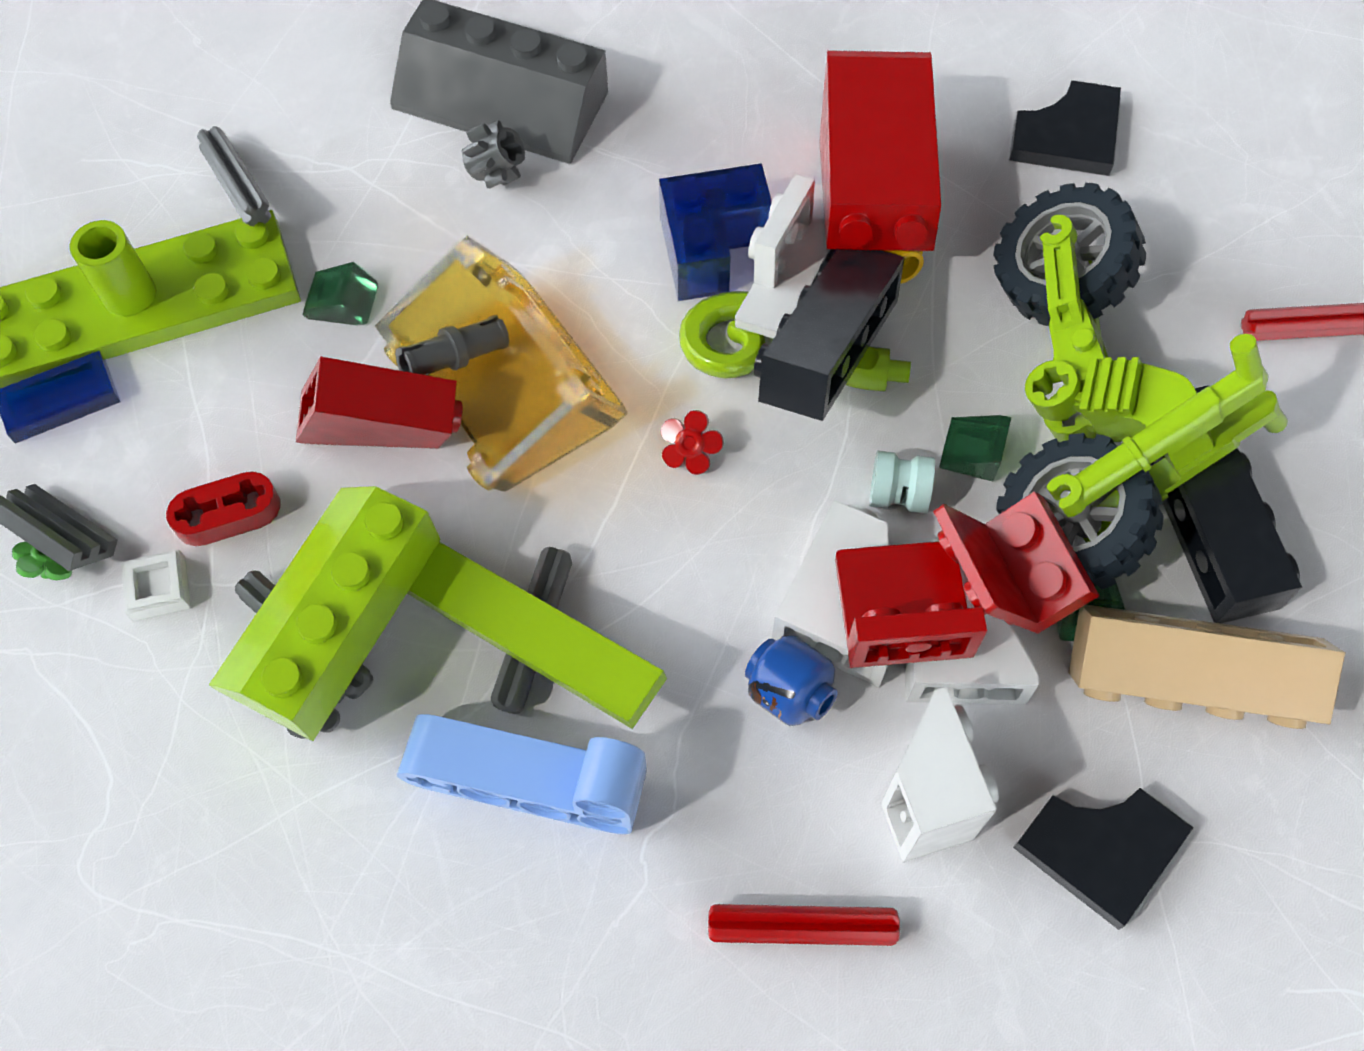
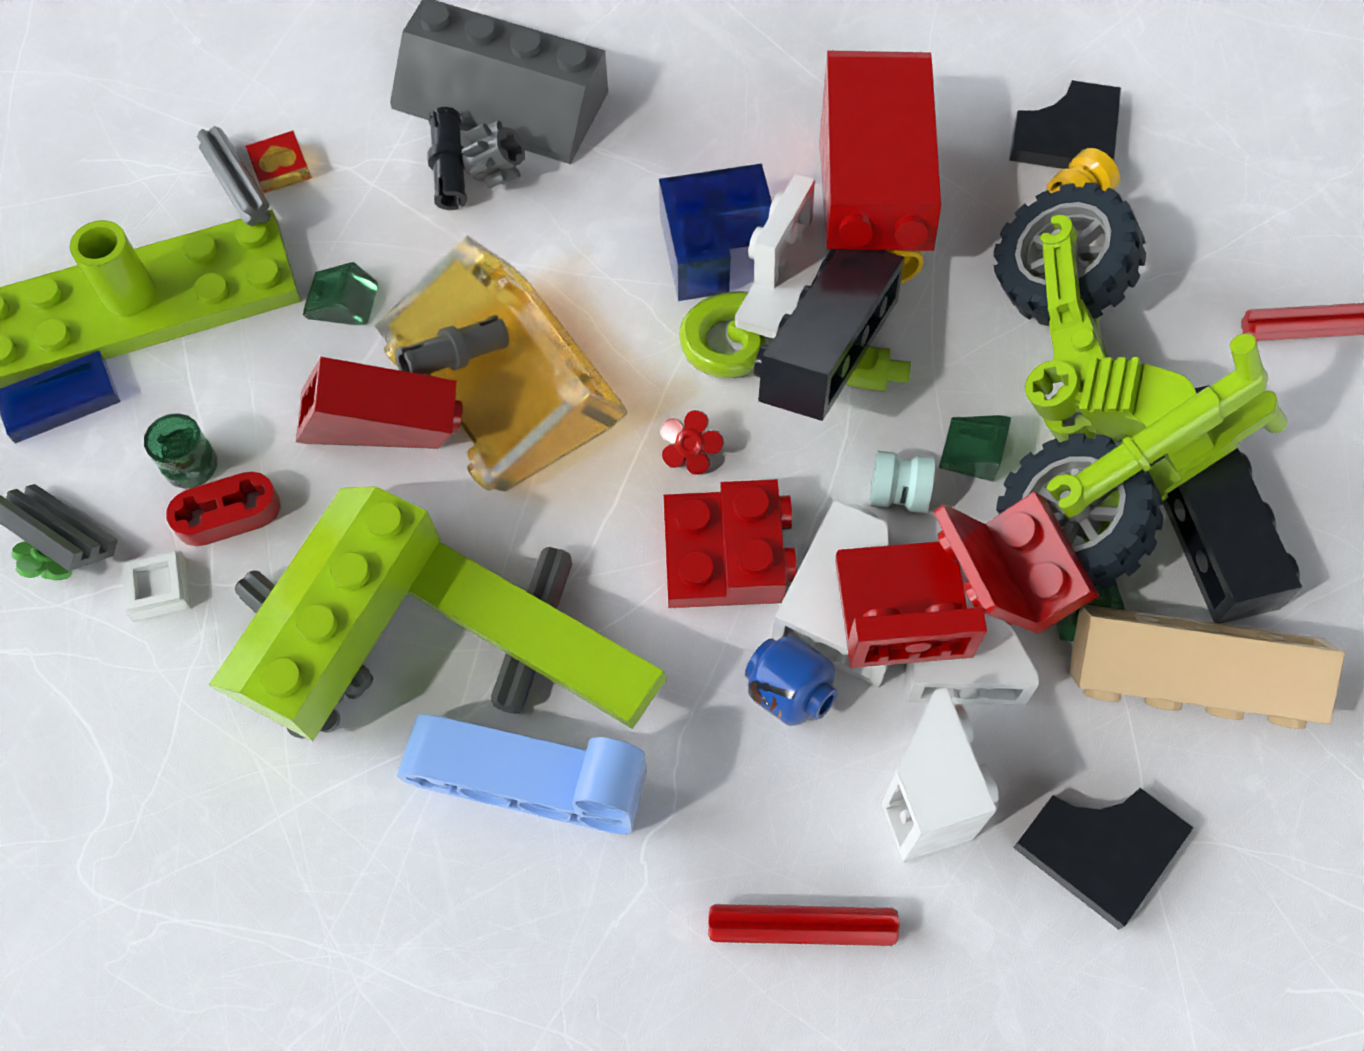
none -> clear green wheel [144,413,217,489]
none -> tile [245,130,312,194]
none -> black pin [427,107,467,210]
none -> red plate [663,479,797,608]
none -> yellow wheel [1046,148,1120,193]

